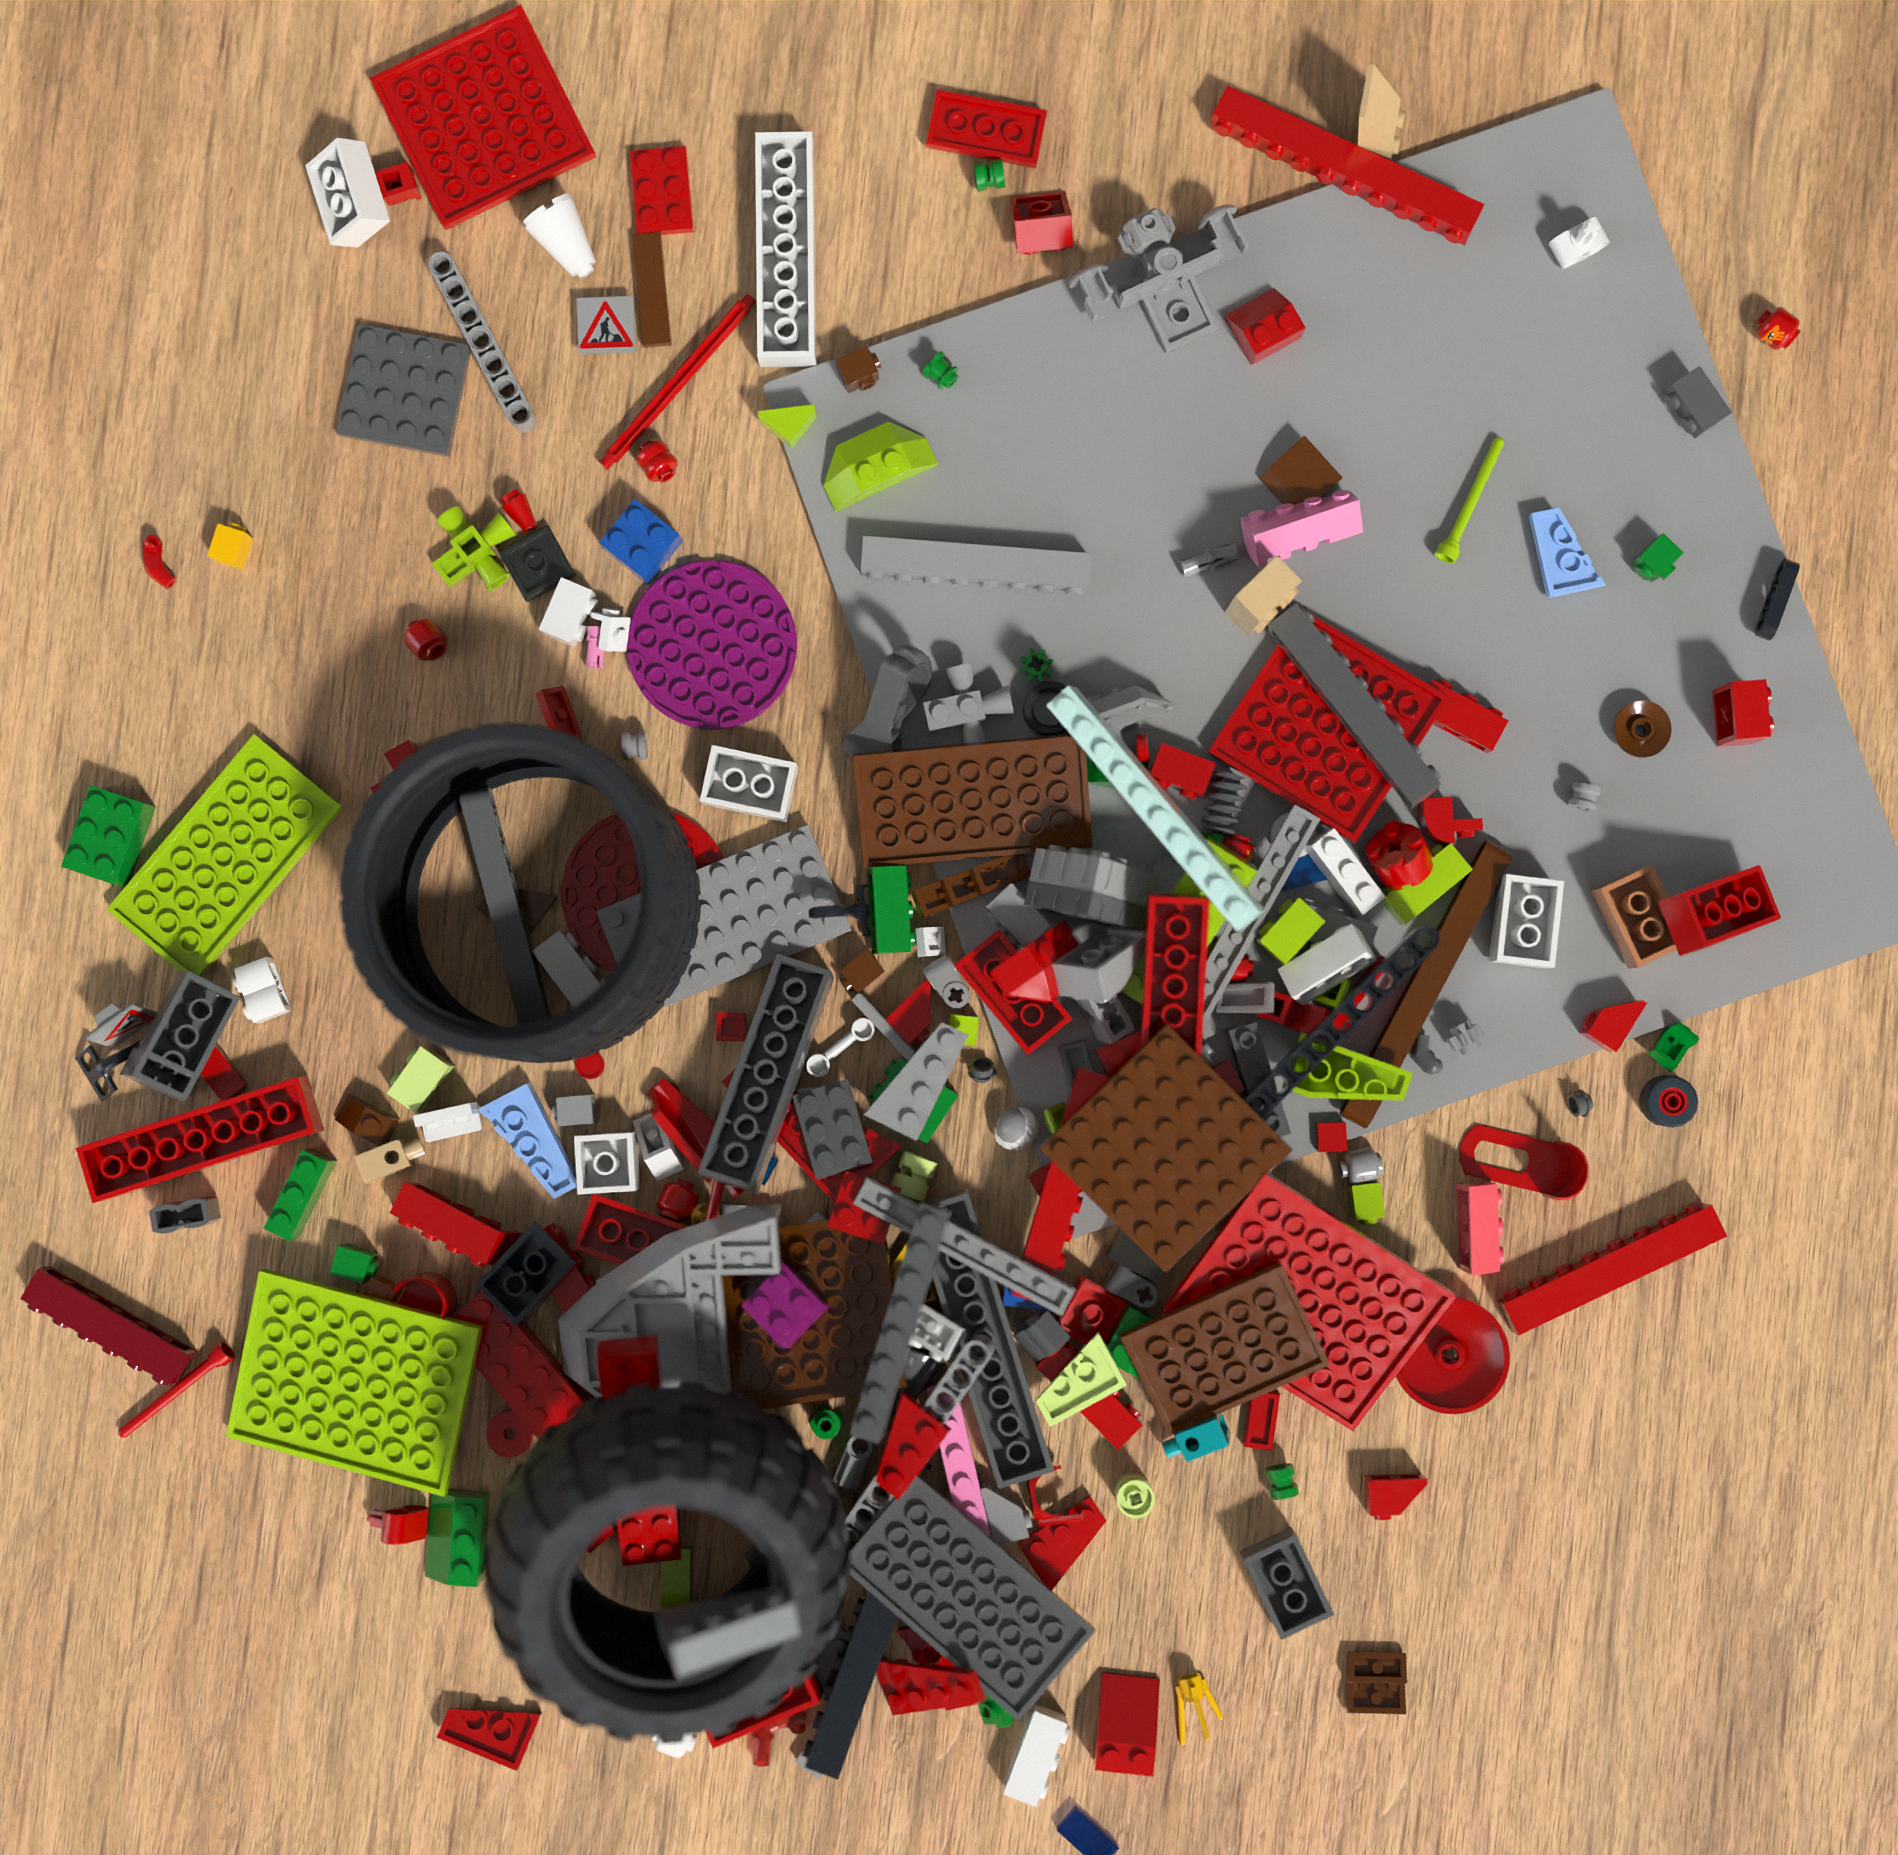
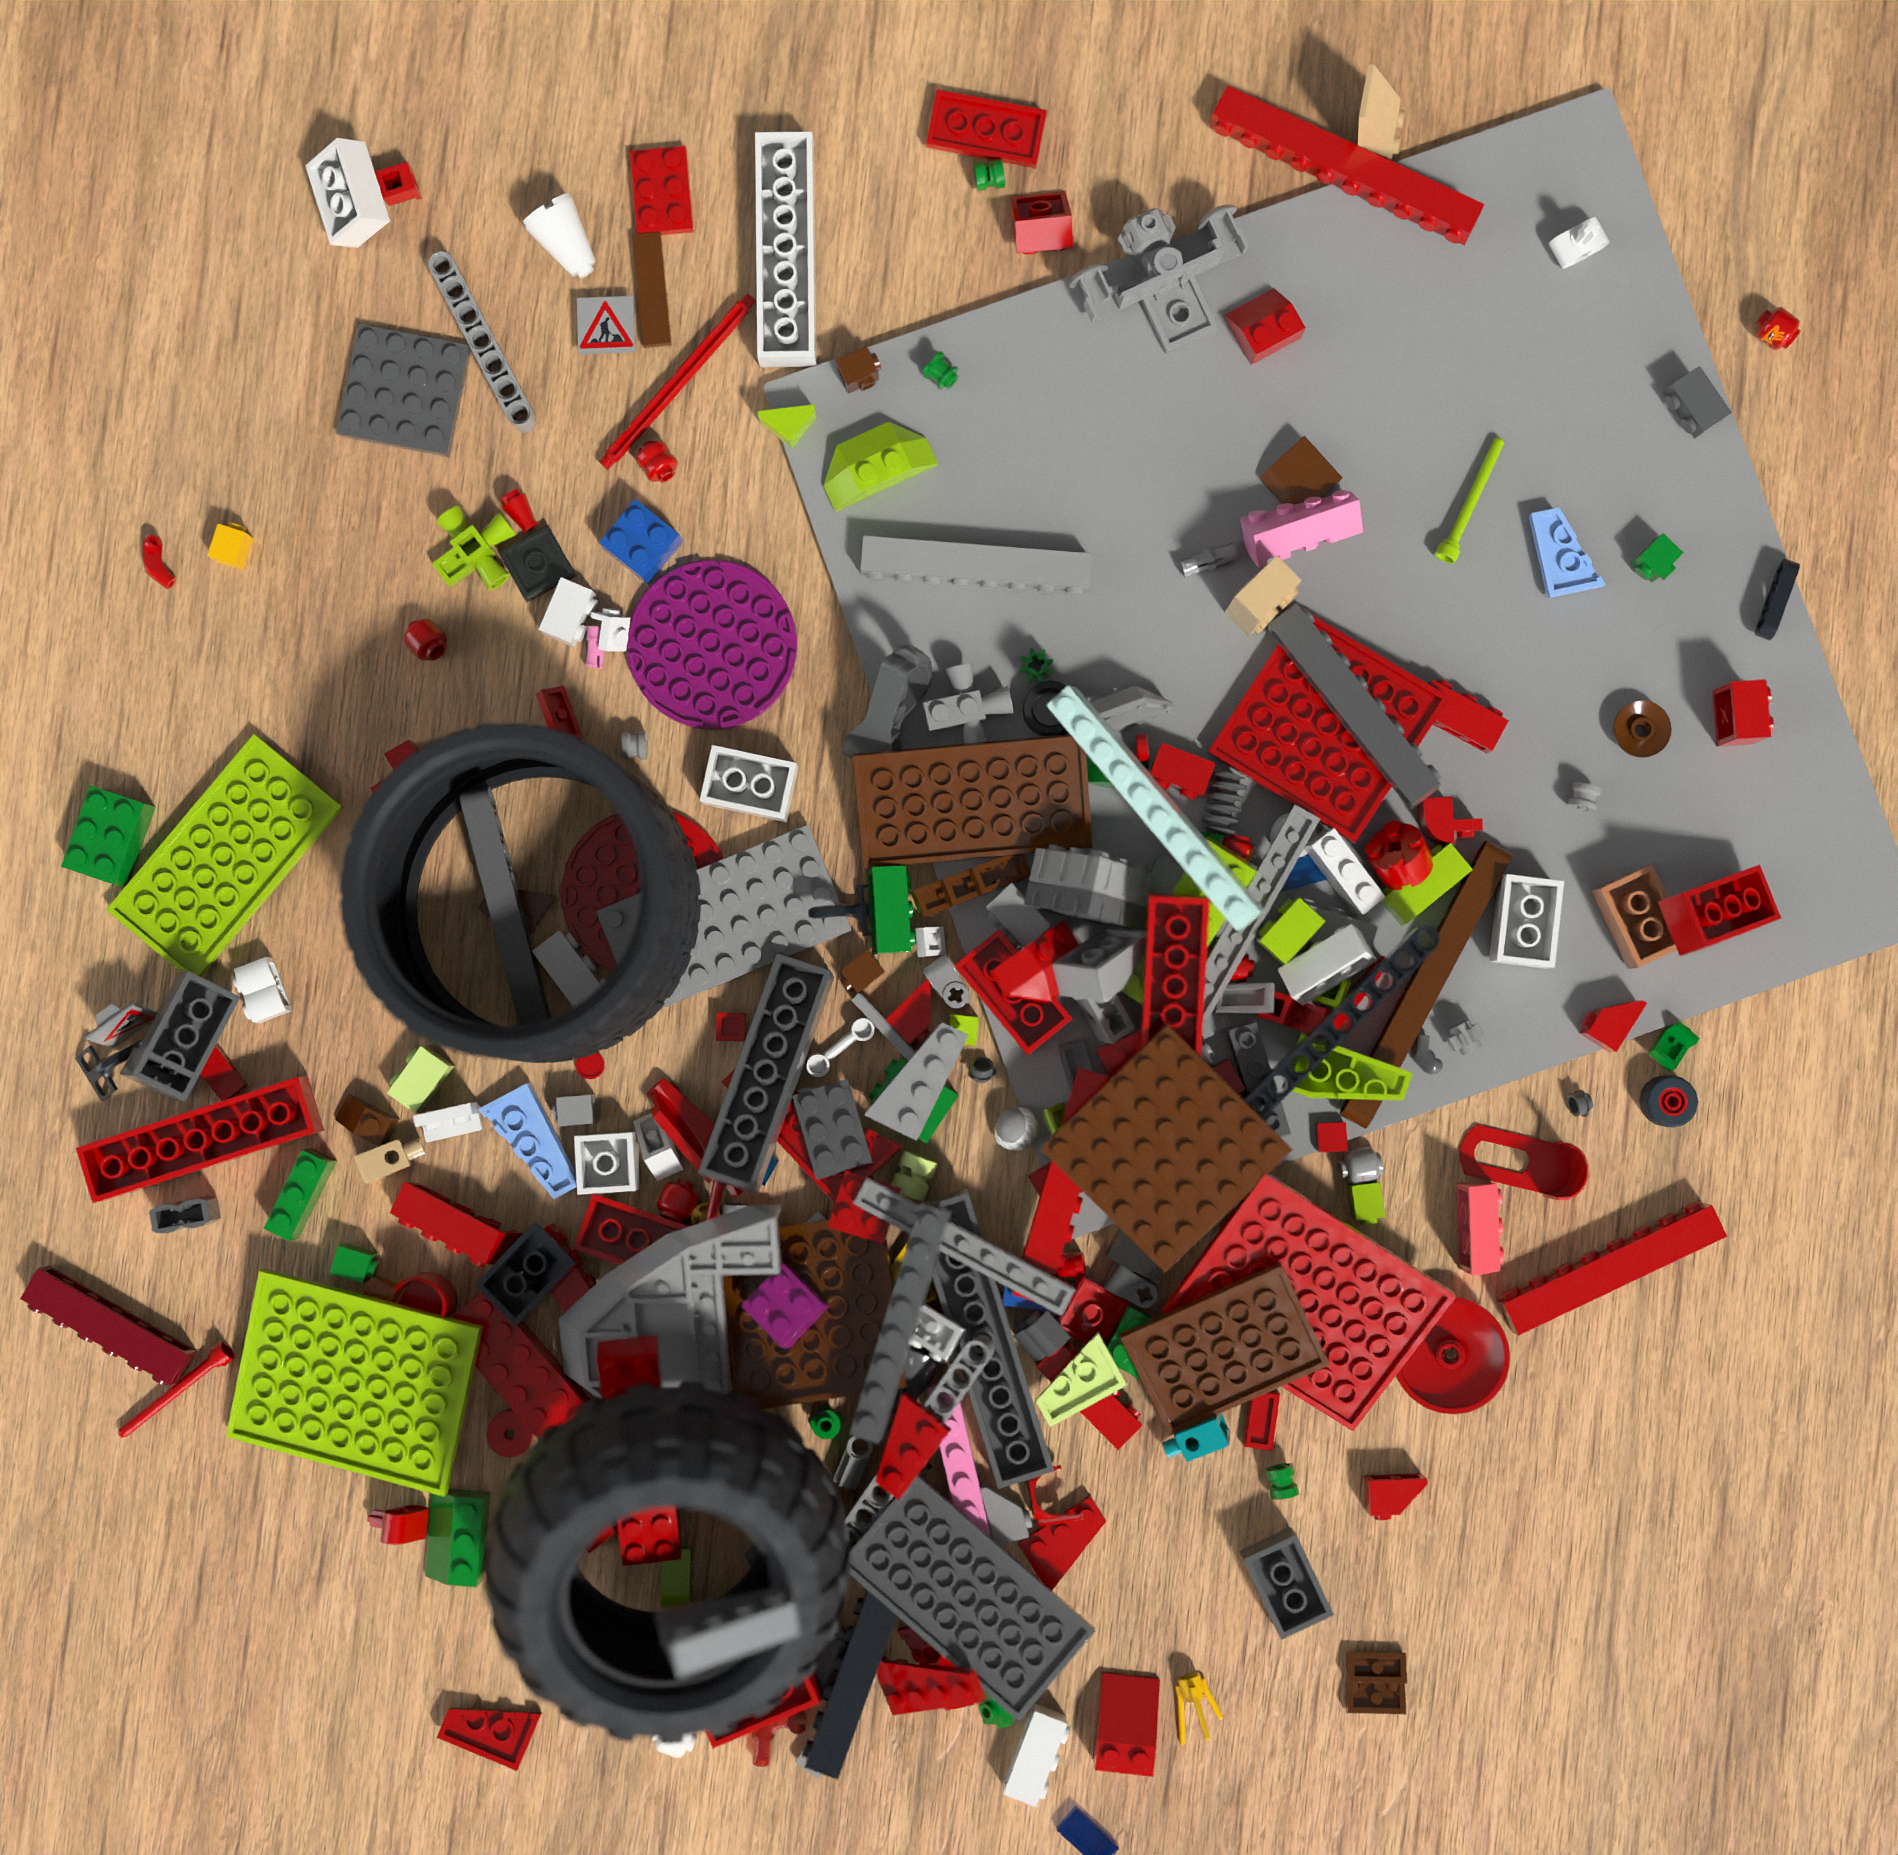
red plate [370,5,597,231] -> none
yellowish green wheel [1114,1472,1155,1518] -> none
none -> red cone [1055,1250,1086,1278]

